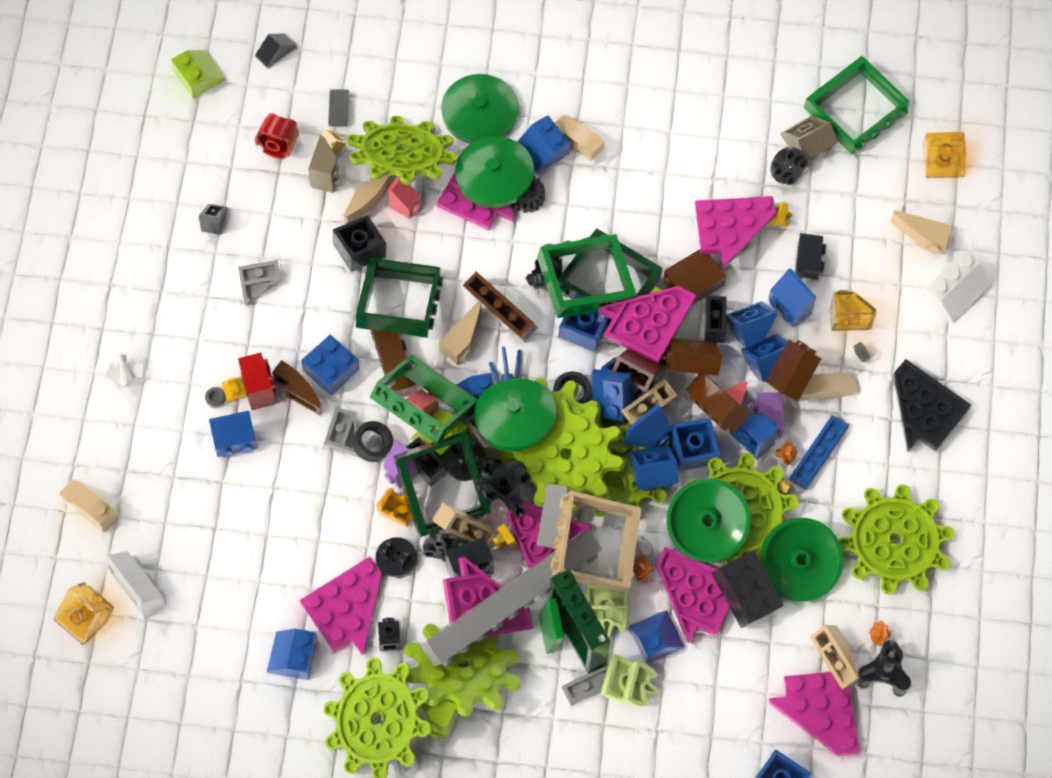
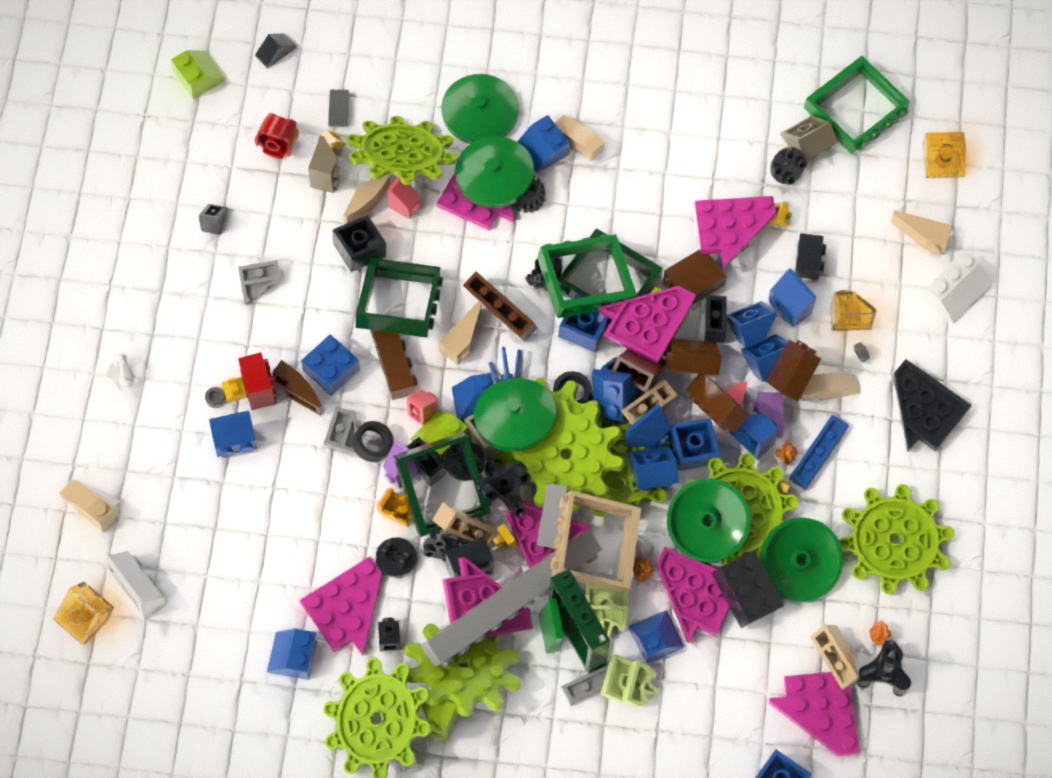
green window [369,354,478,444] -> none

